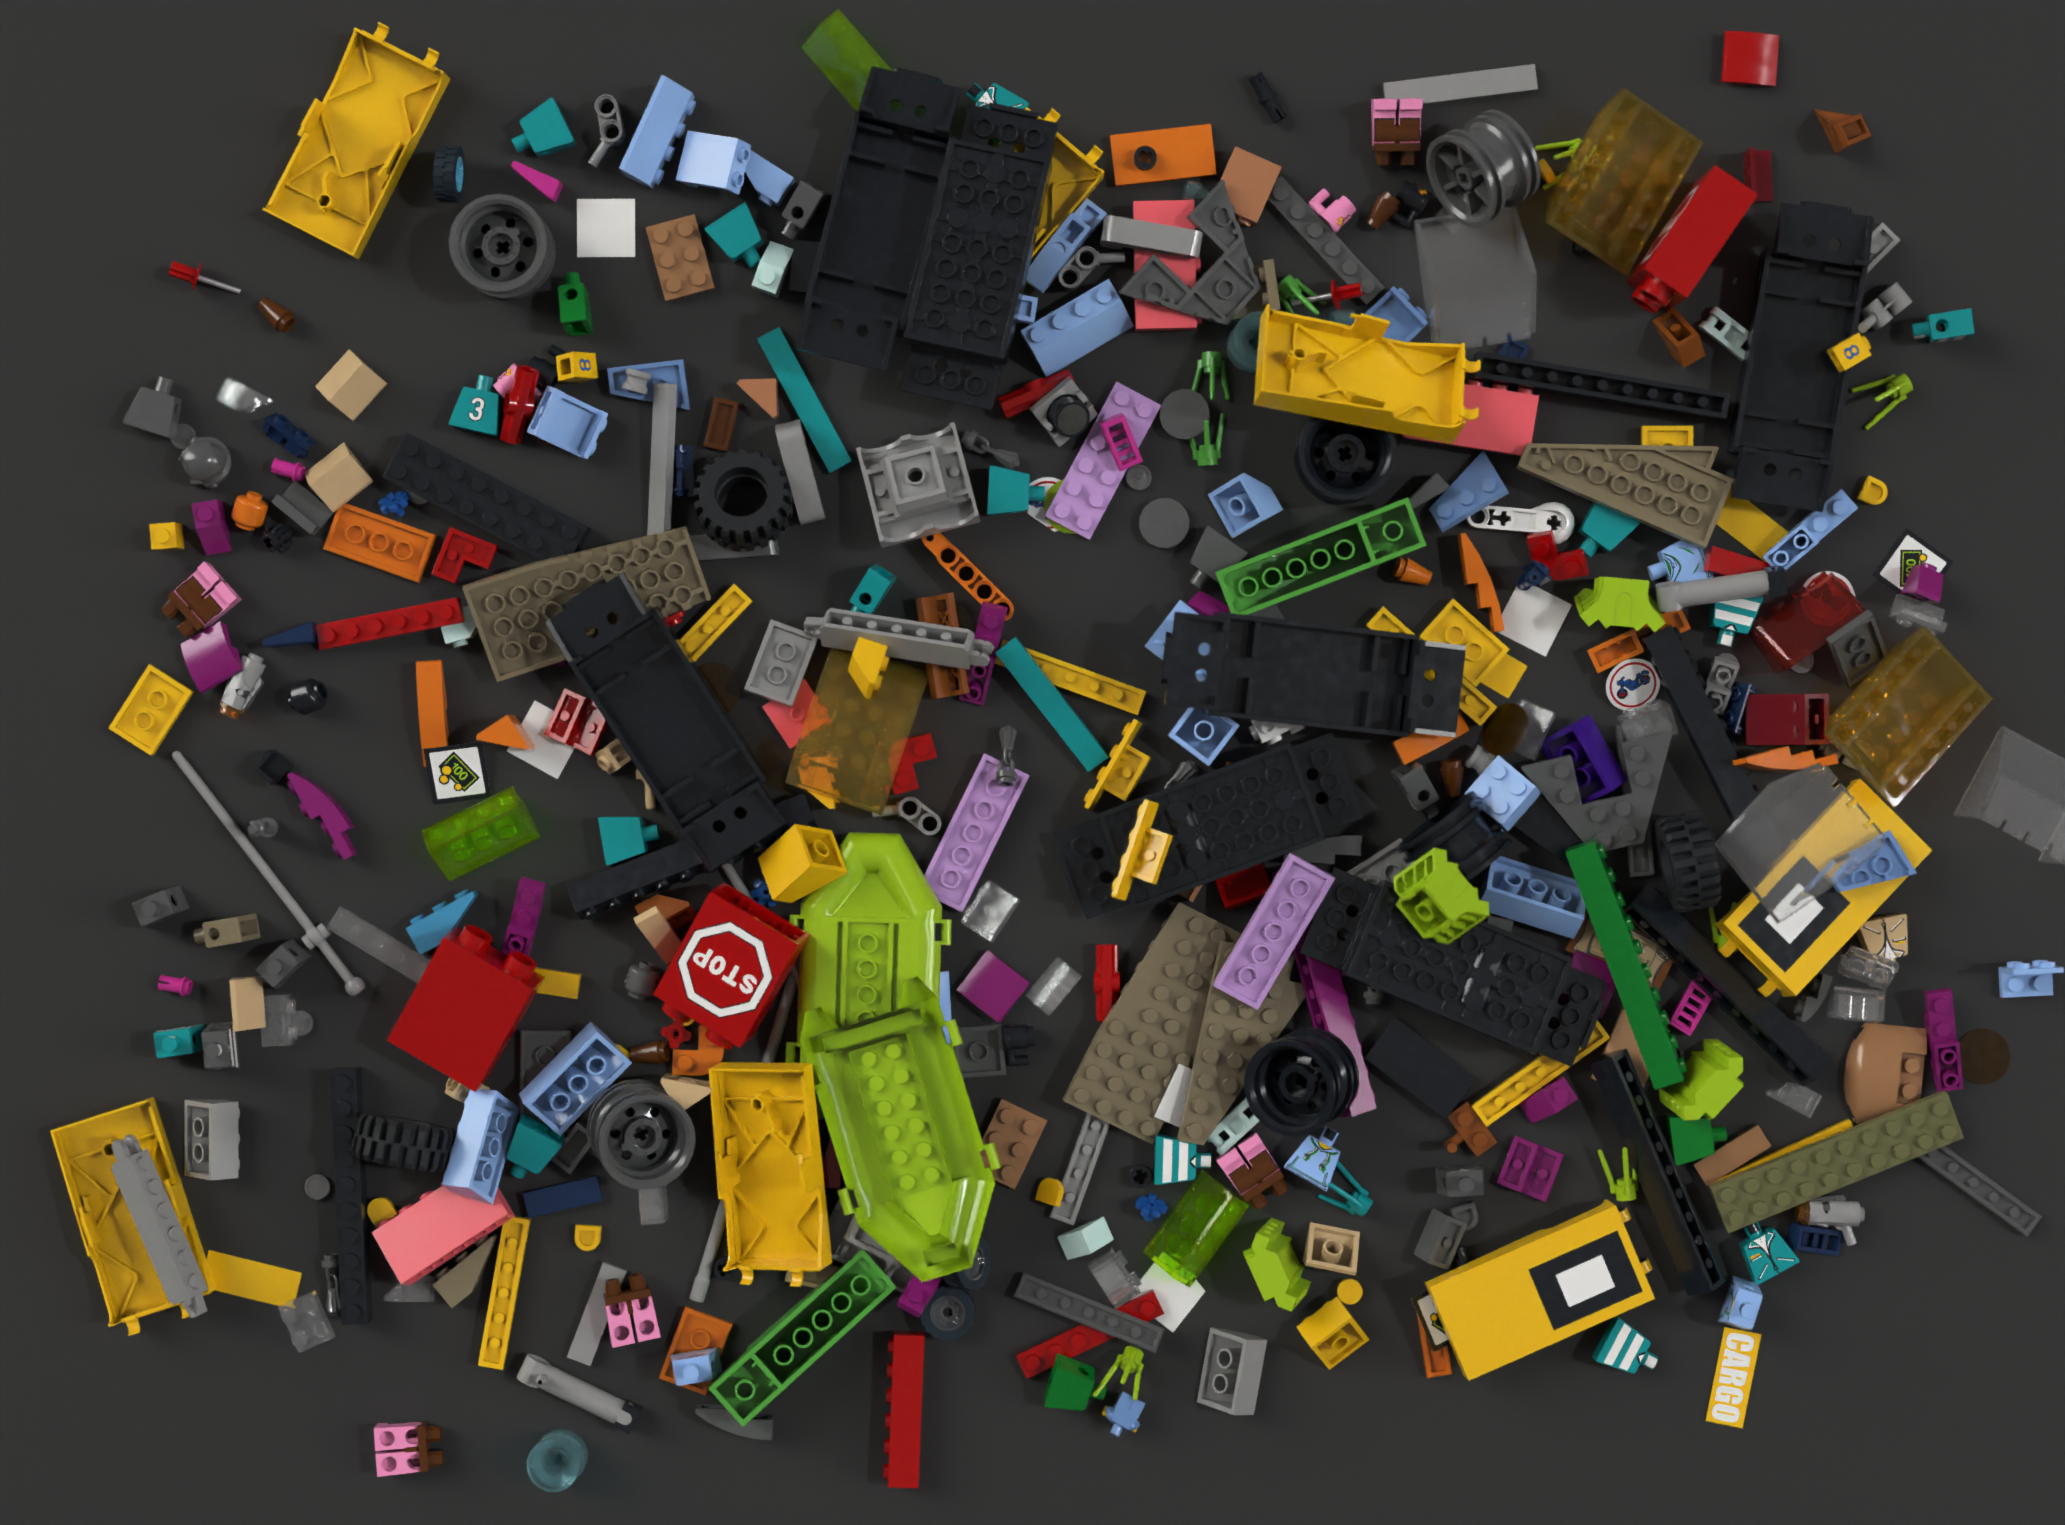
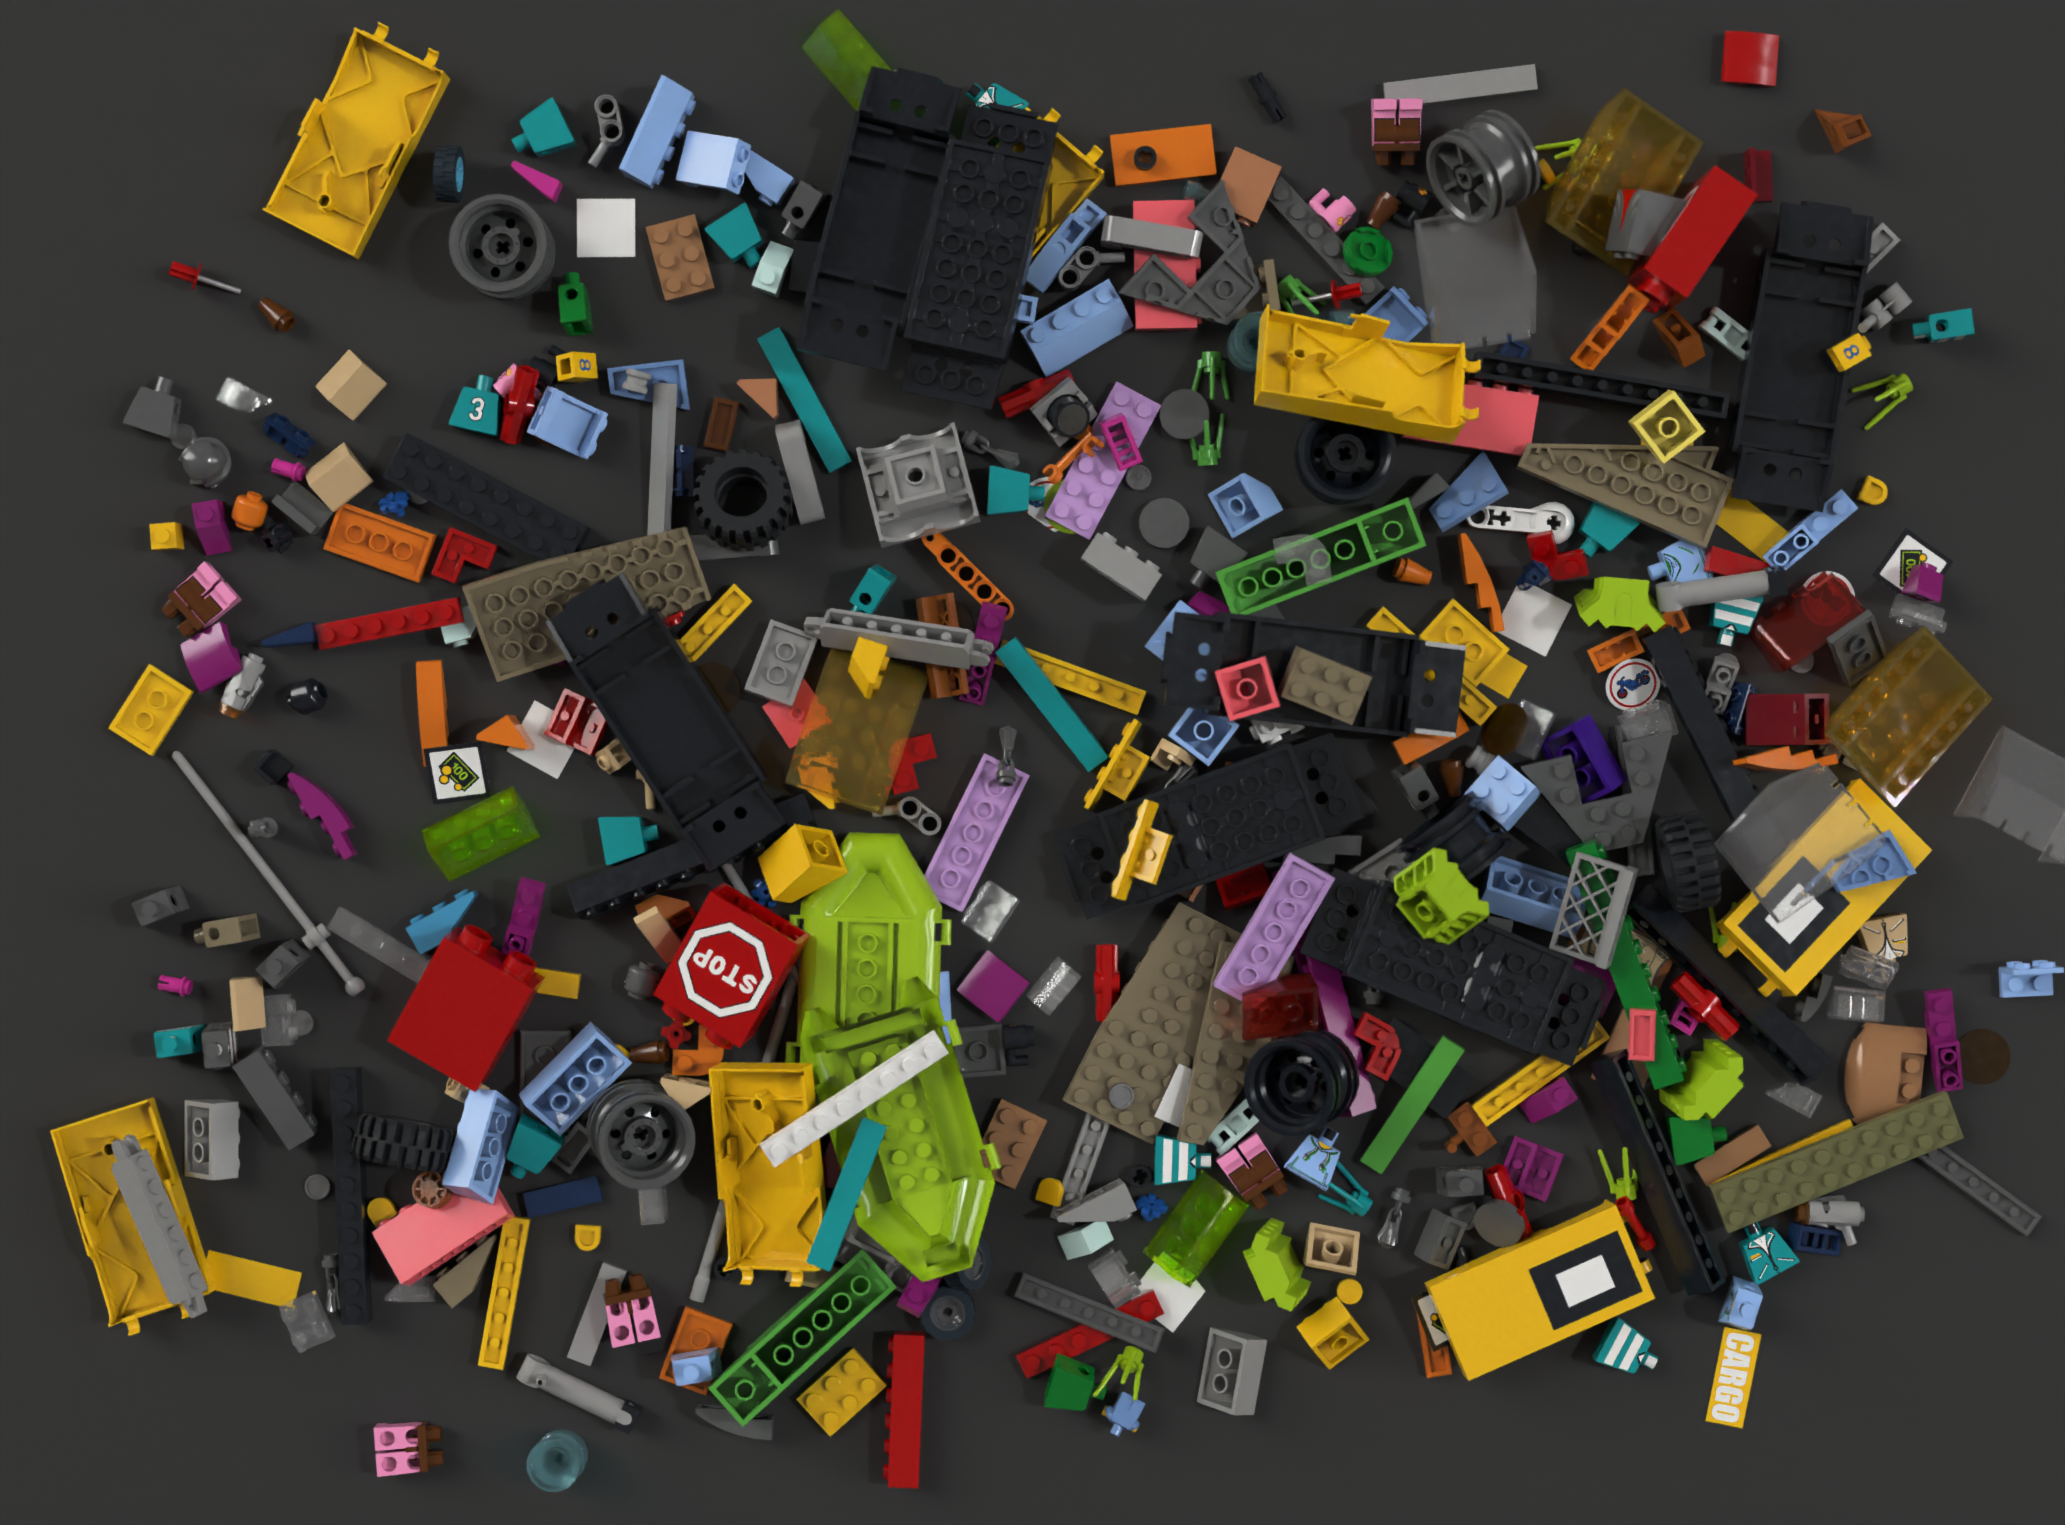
none -> dark grey brick [232,1045,318,1150]
none -> dark orange wheel [412,1171,453,1209]
none -> white plate [760,1030,948,1167]
none -> yellow plate [796,1347,887,1437]
none -> teal tile [806,1117,888,1272]
none -> orange bar [1042,424,1104,485]
none -> light grey slope [1052,1178,1137,1222]
none -> light grey brick [1080,532,1162,602]
none -> flat silver piece [1108,1083,1134,1109]
none -> tan bracket [1150,738,1196,770]
none -> coral slope [1215,656,1281,721]
none -> clear red slope [1242,973,1319,1041]
none -> clear plate [1273,534,1333,586]
none -> dark tan brick [1277,646,1372,725]
none -> green tile [1342,227,1393,277]
none -> red plate [1352,1012,1401,1081]
none -> bright green tile [1360,1035,1465,1174]
none -> dark grey piece [1377,1187,1411,1249]
none -> dark grey tile [1474,1199,1525,1247]
none -> red piece [1483,1164,1533,1241]
none -> light grey fence [1549,851,1639,970]
none -> orange slope [1570,284,1650,370]
none -> dark grey slope [1605,189,1687,261]
none -> red bar [1615,1196,1656,1251]
none -> light yellow brick [1628,390,1705,464]
none -> coral tile [1628,1008,1656,1061]
none -> red piece [1670,971,1740,1041]

